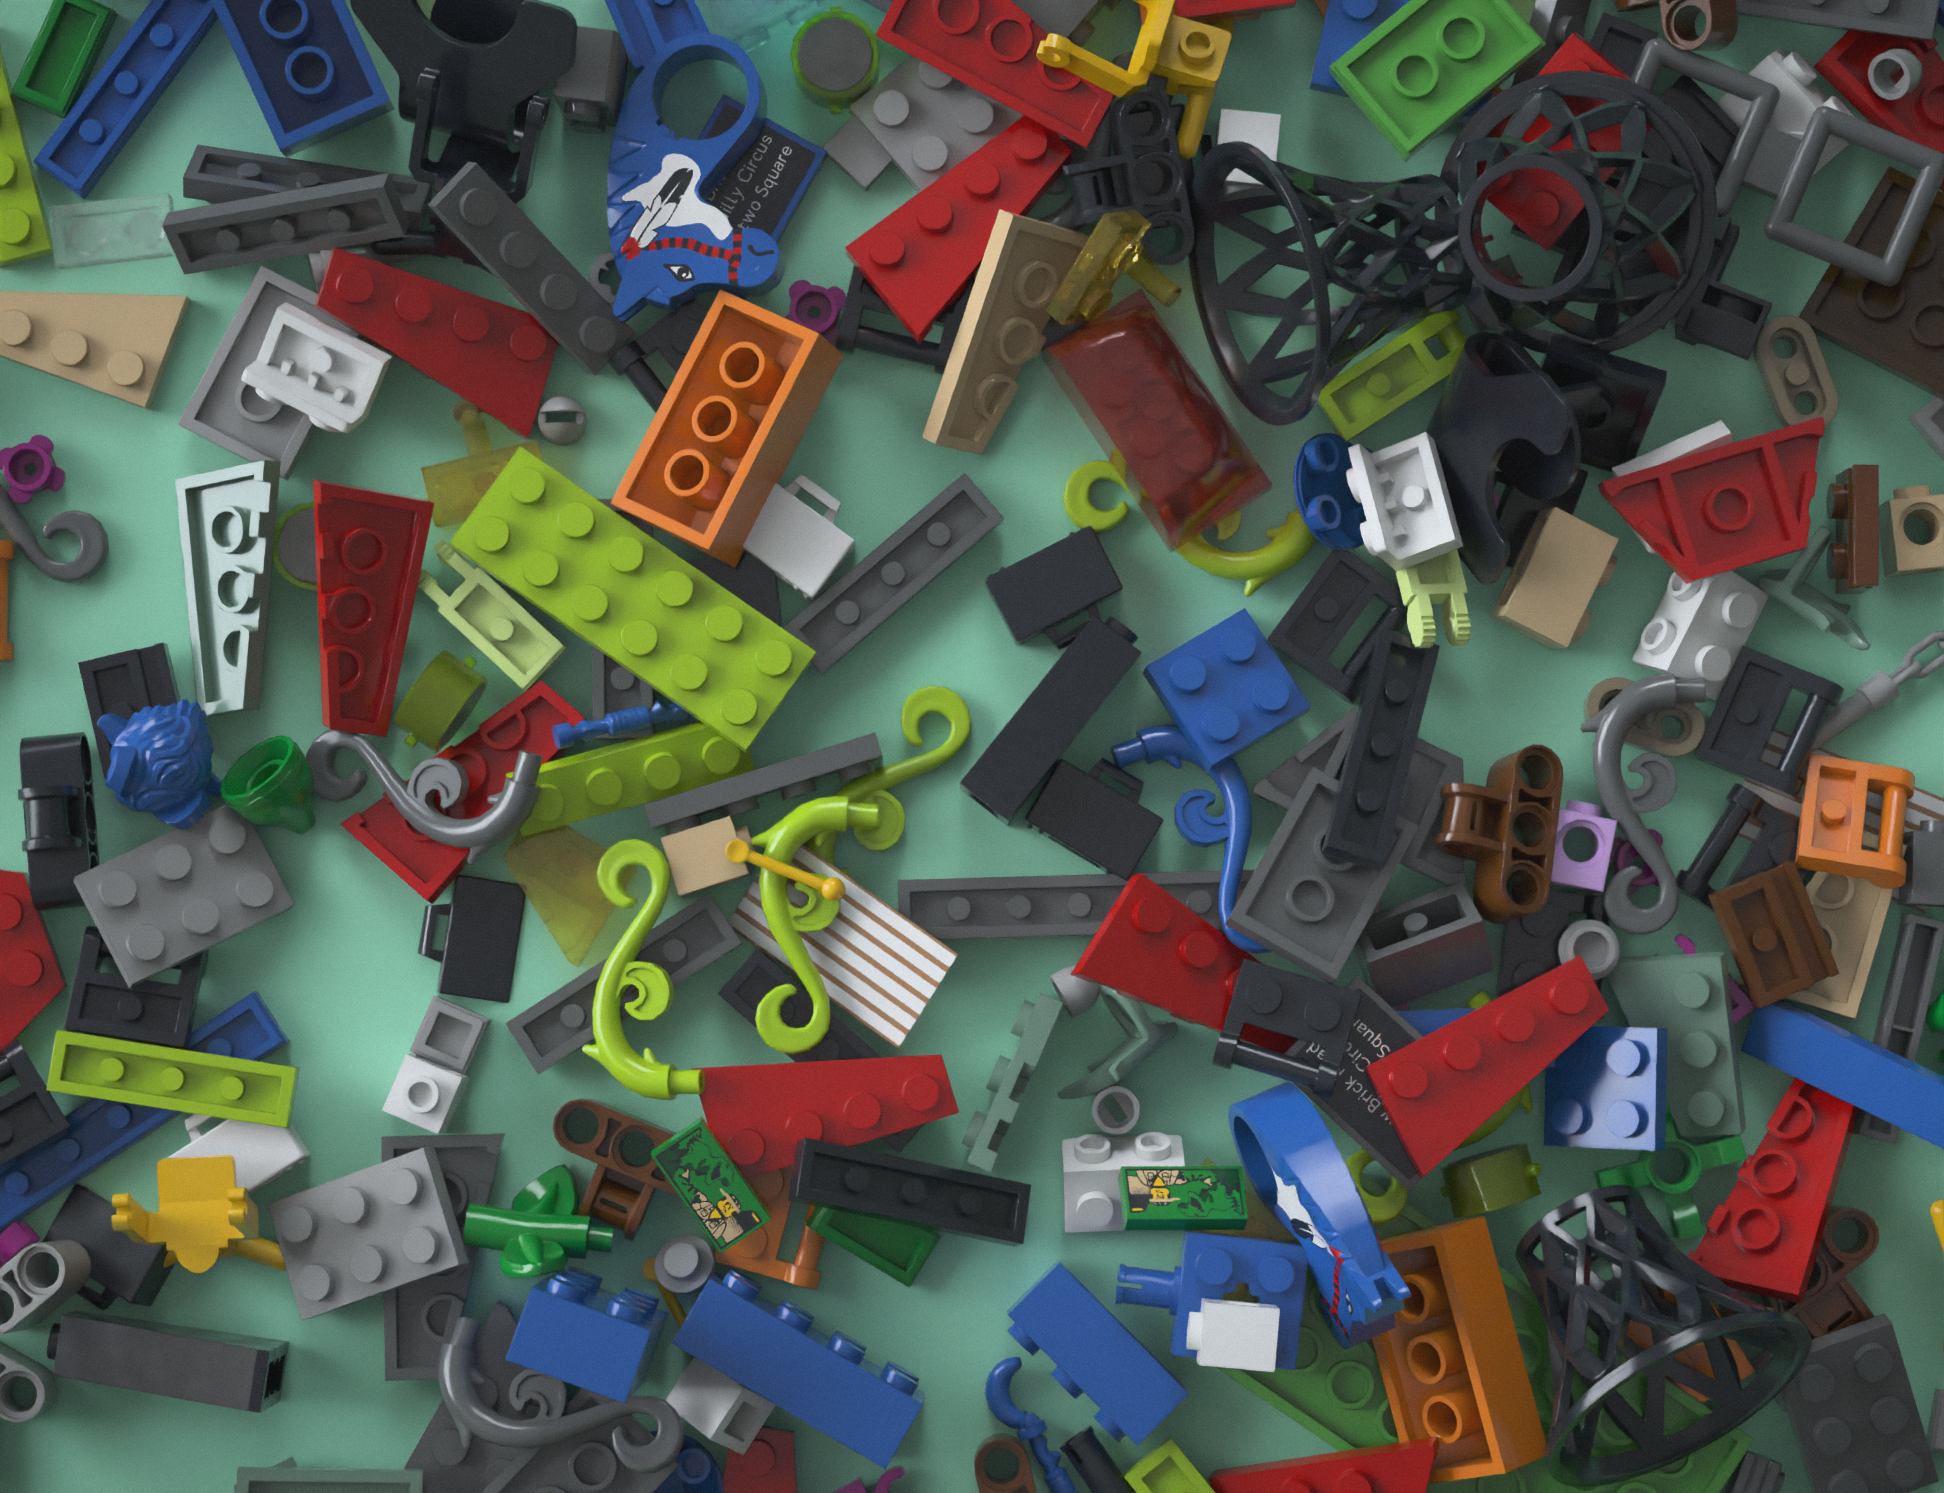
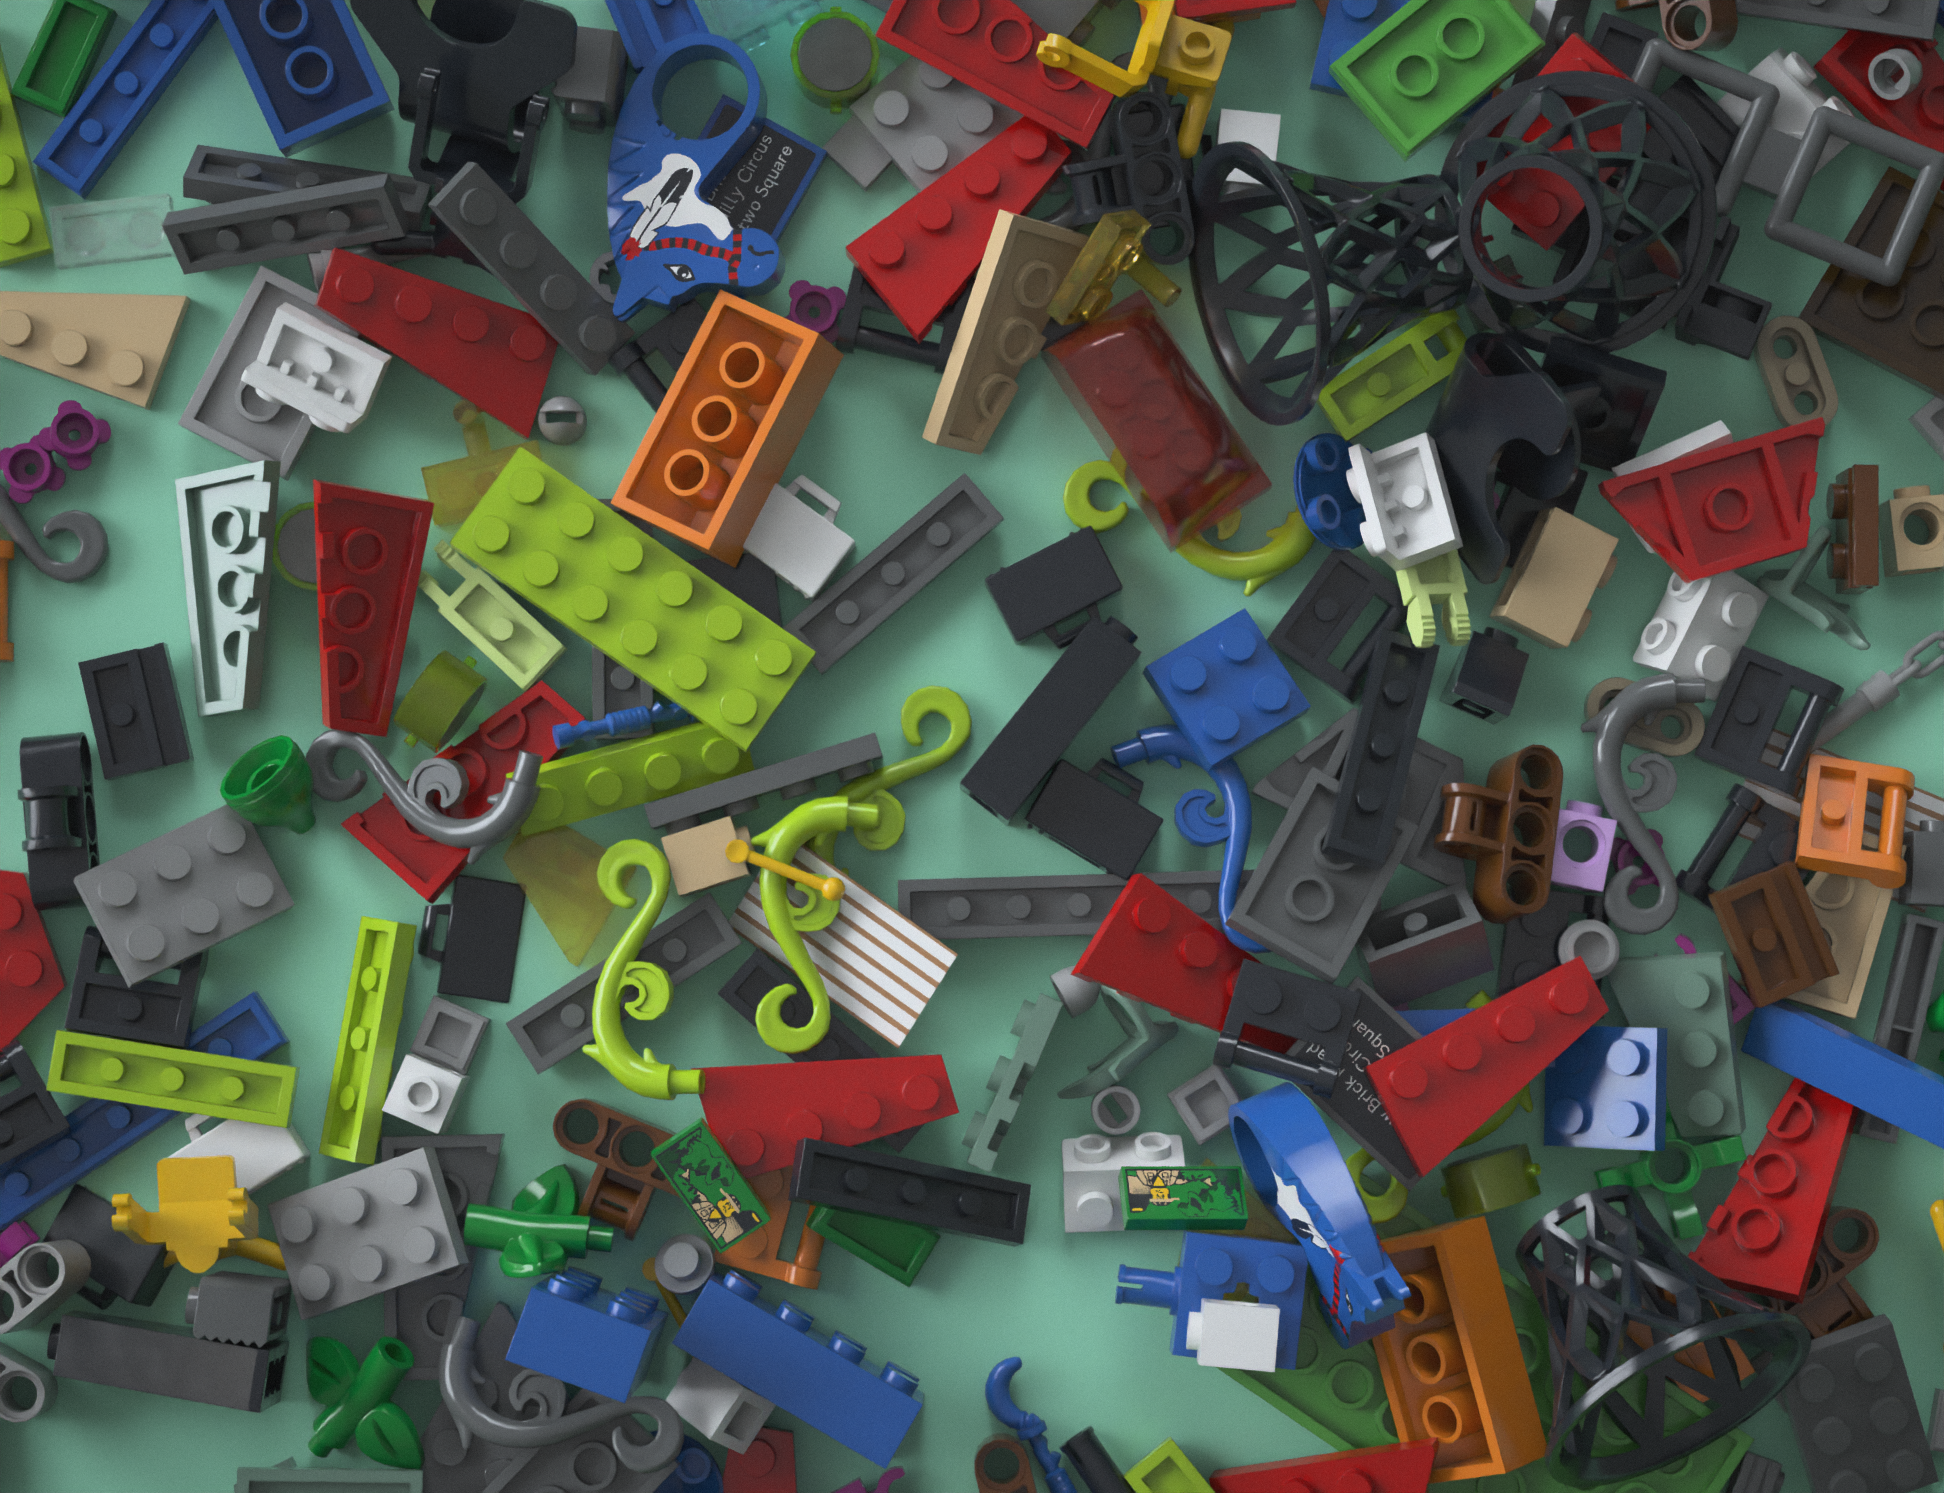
blue hair [97,699,222,829] -> none
blue brick [1007,1260,1189,1446] -> none
none -> magenta plate [38,400,111,471]
none -> dark grey brick [185,1271,292,1348]
none -> green plant [306,1336,425,1469]
none -> lime plate [318,916,417,1165]
none -> light grey tile [1167,1065,1242,1145]
none -> black slope [1439,627,1530,725]

